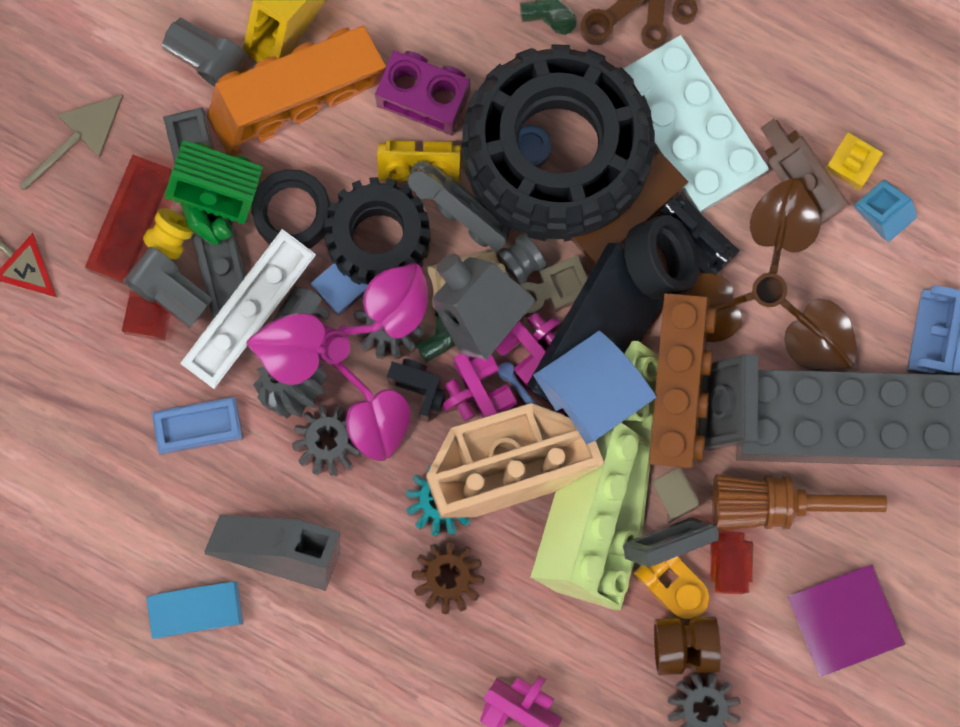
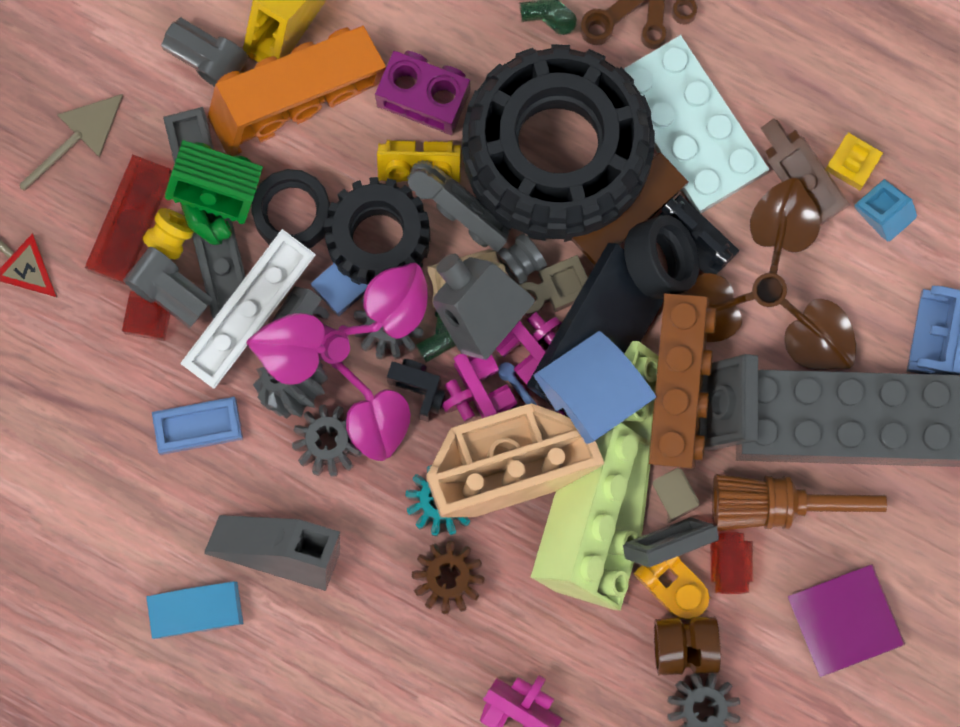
medium blue tile [519,125,551,167] -> none

